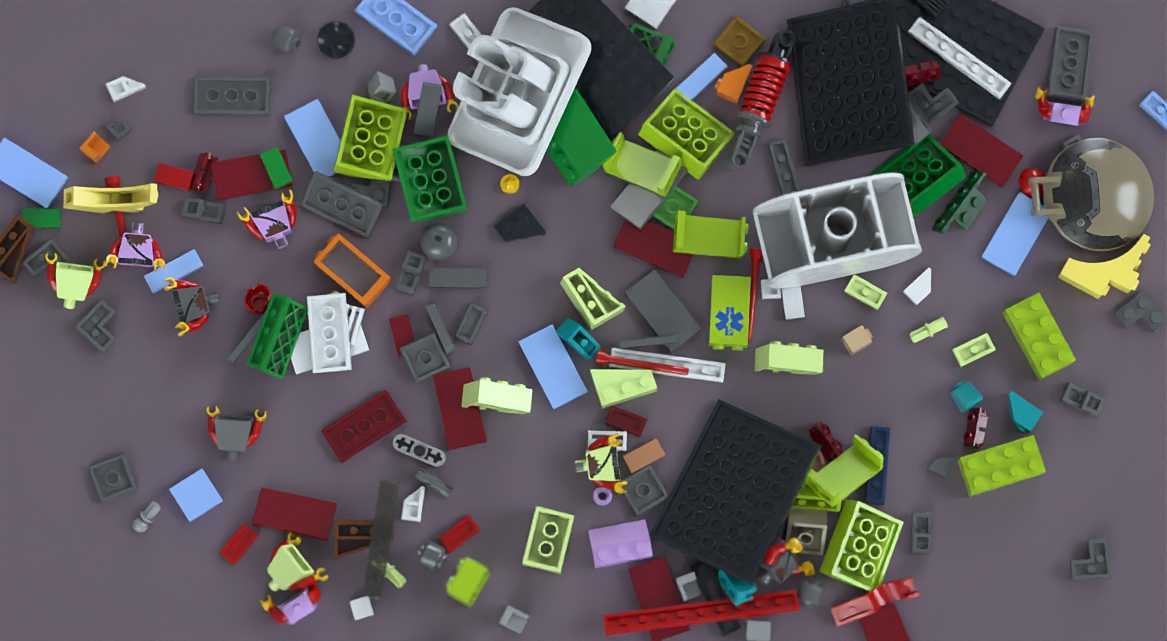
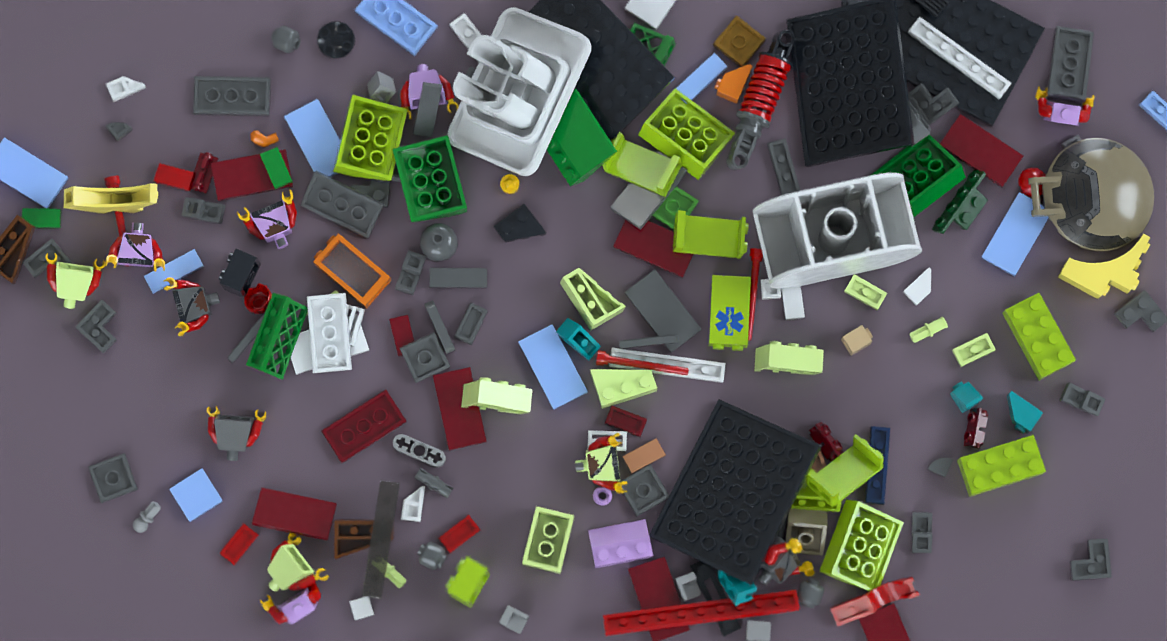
orange panel [79,132,111,164] -> none
dark red hinge [905,60,940,86] -> none
none -> black brick [219,248,261,298]
none -> orange arm [250,130,279,147]

